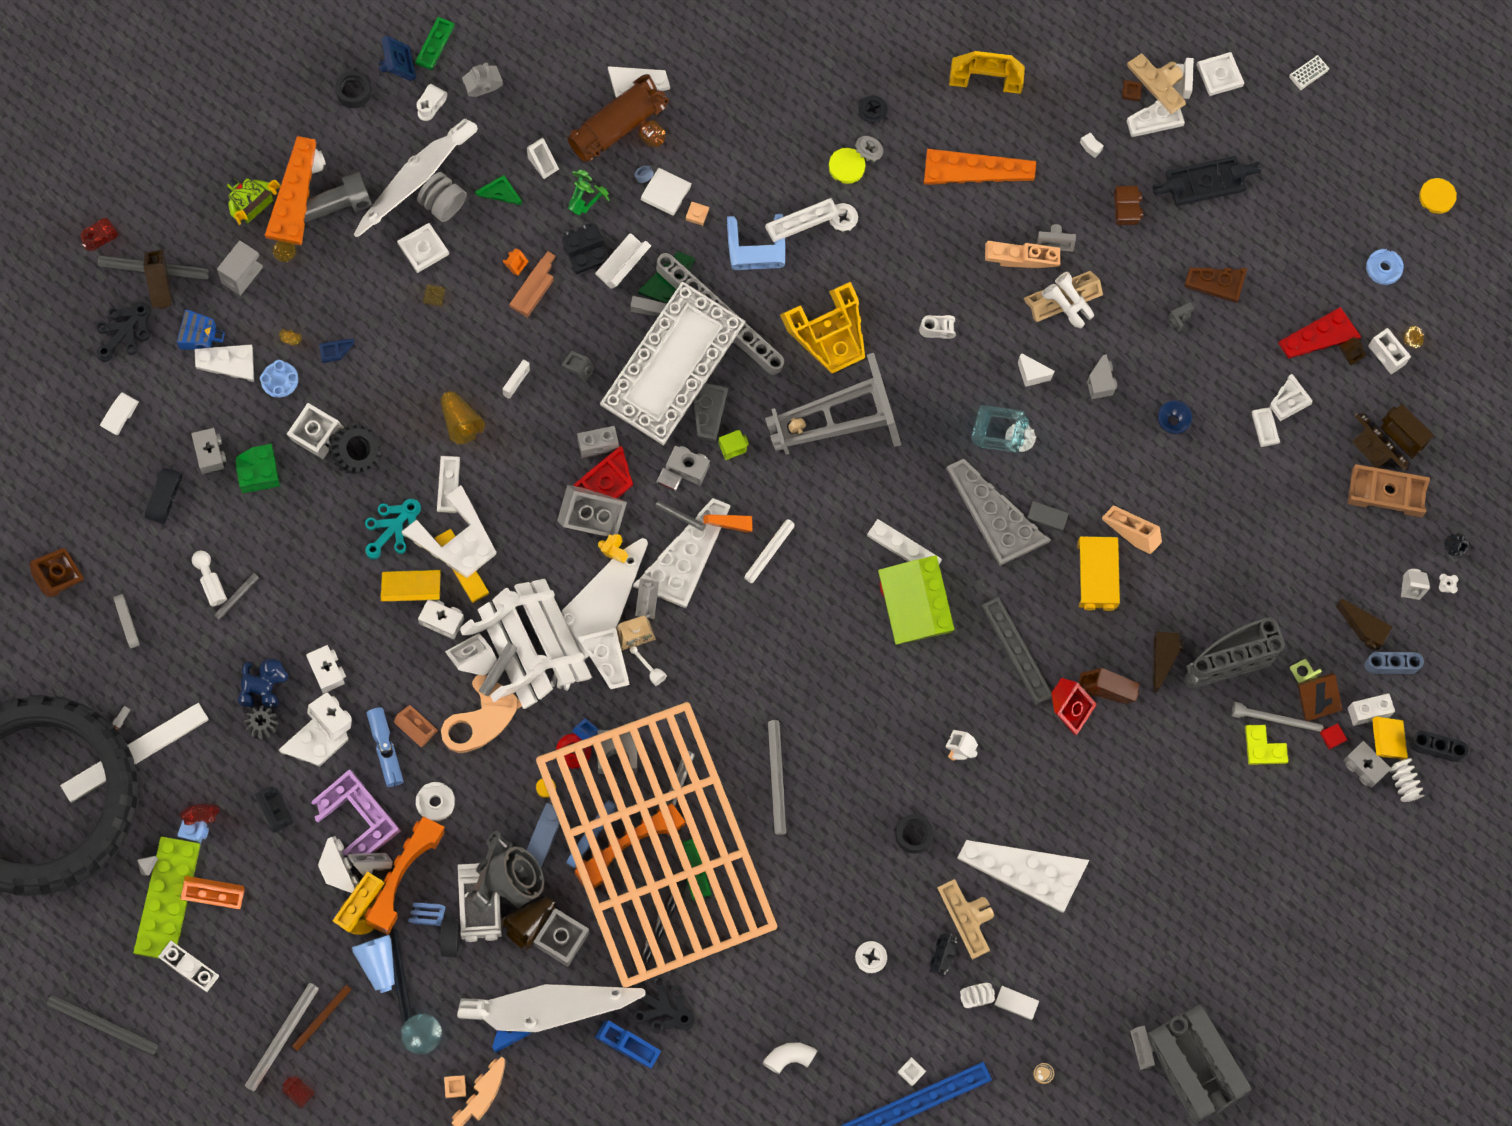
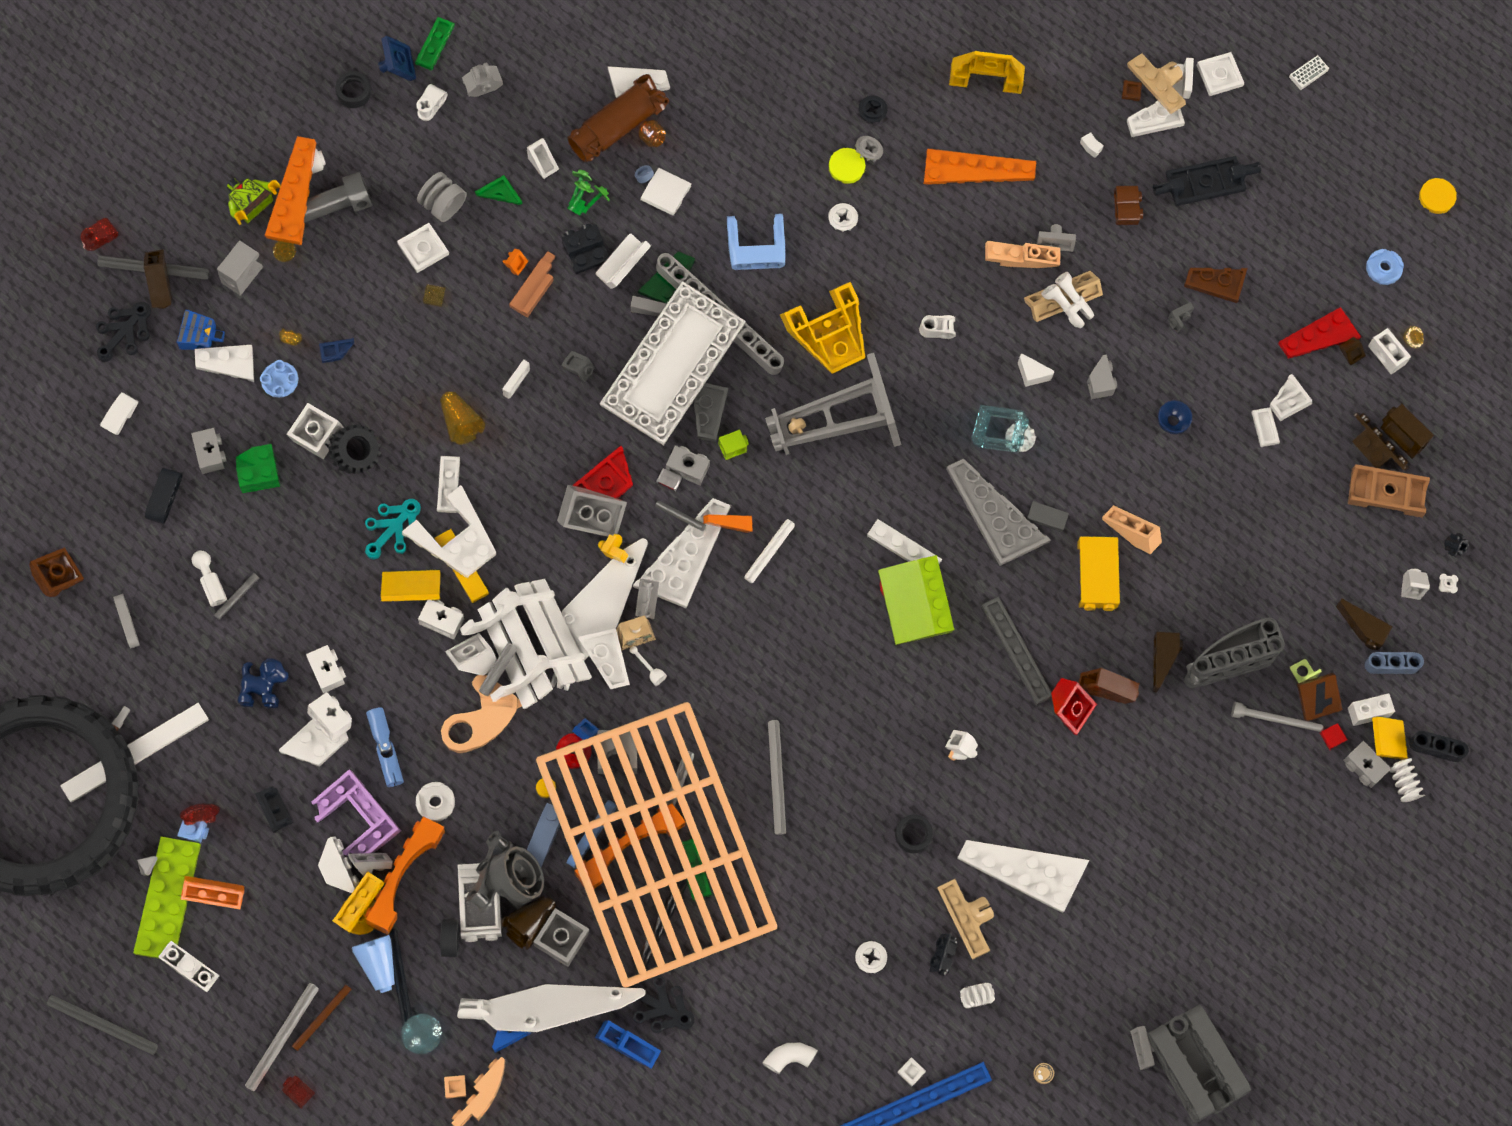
dark grey gear [244,705,278,740] -> none
white wing [354,119,478,237] -> none
nougat slope [394,705,438,747] -> none
medium blue tile [408,902,446,926] -> none
light grey brick [577,426,619,458] -> none
light nougat plate [686,202,709,226] -> none
white tile [765,198,839,242] -> none
white tile [994,986,1039,1020] -> none
neon yellow plate [1245,725,1288,765] -> none

